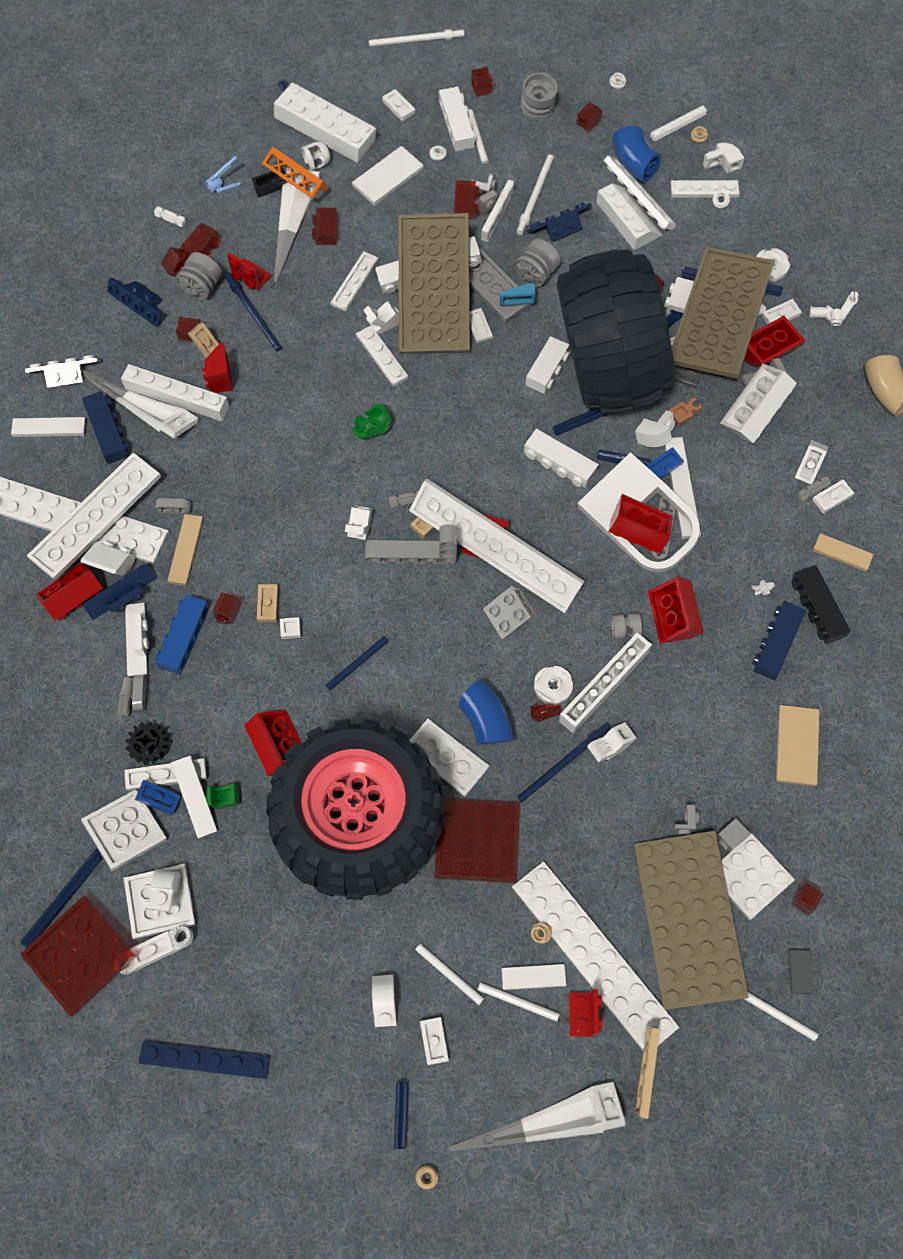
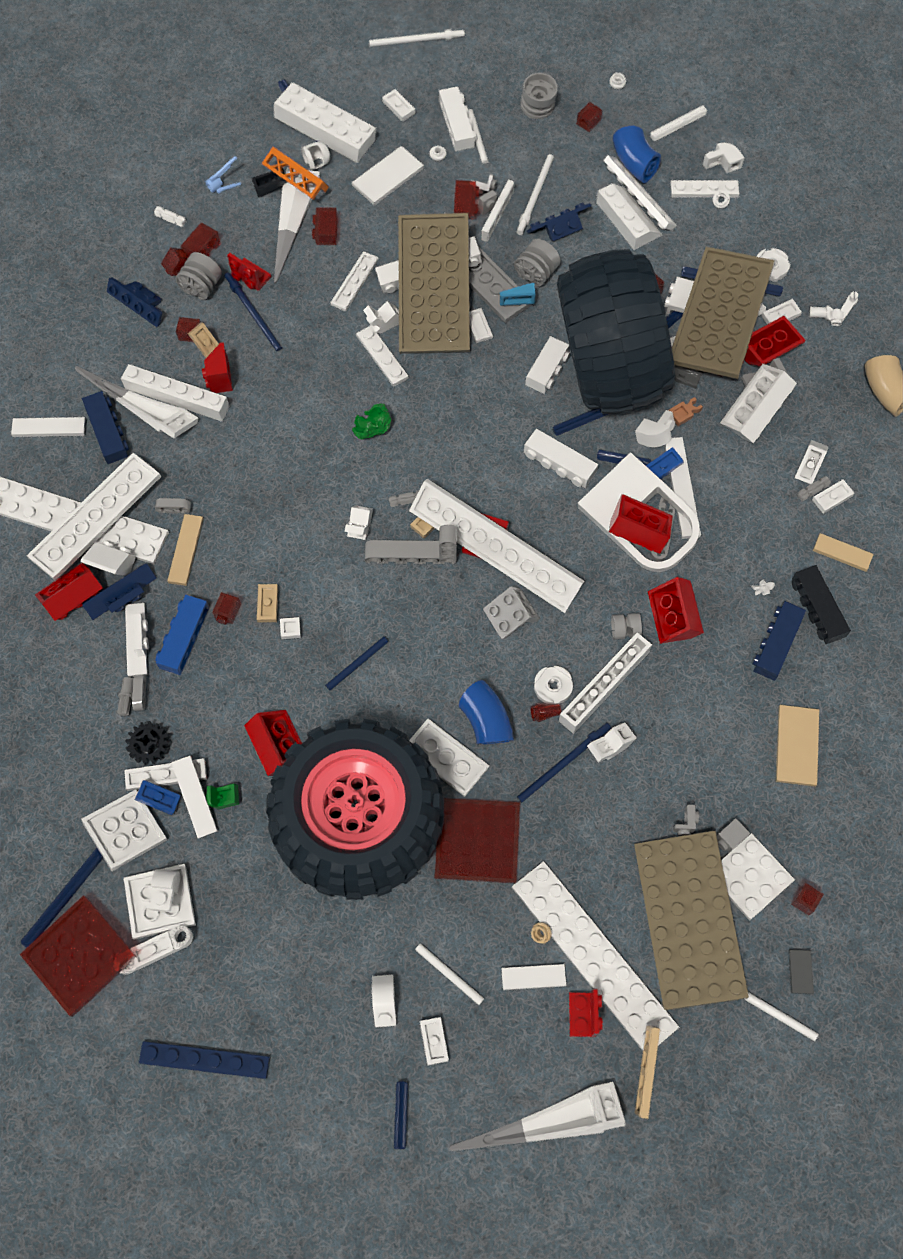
white bracket [25,355,99,388] -> none
tan plate [416,1166,438,1189] -> none
clear red brick [471,66,492,97] -> none
white bar [478,982,560,1022] -> none
tan plate [691,126,708,143] -> none

